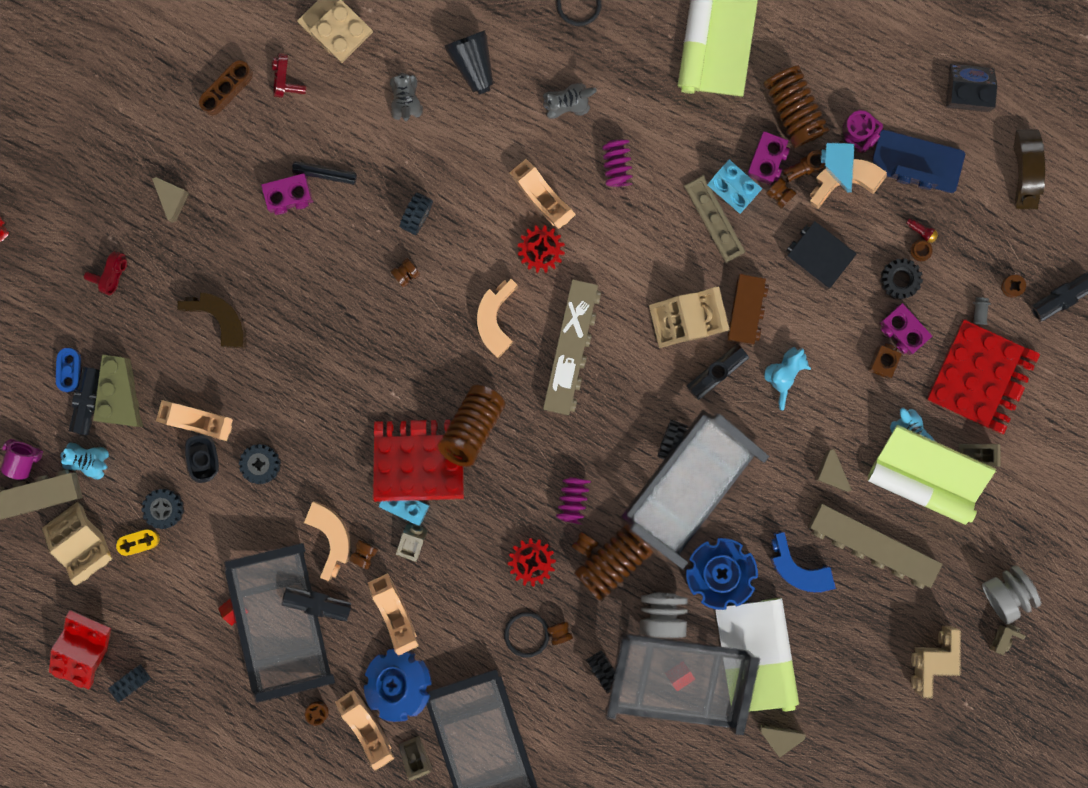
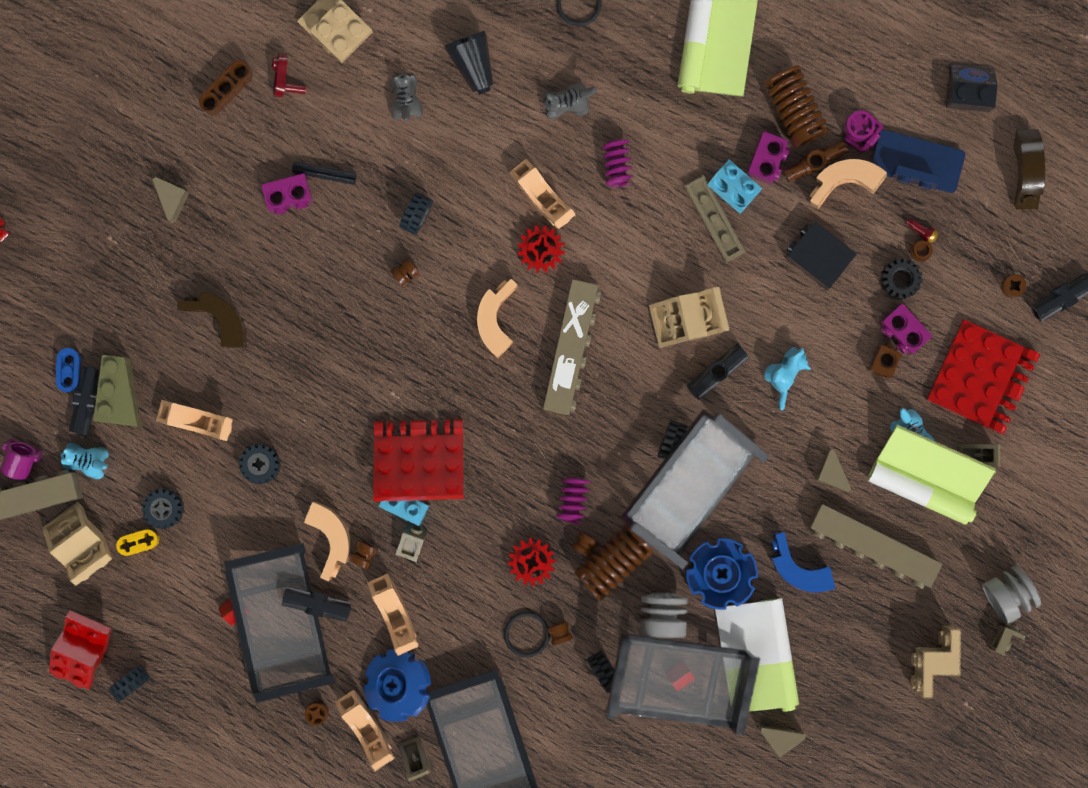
dark red piece [84,251,127,295] -> none
black piece [185,435,219,483] -> none
reddish brown piece [438,385,506,467] -> none
reddish brown brick [726,274,769,345] -> none
reddish brown wheel [766,178,797,209] -> none
medium azure slope [821,143,854,193] -> none
dark grey pin [973,297,991,325] -> none

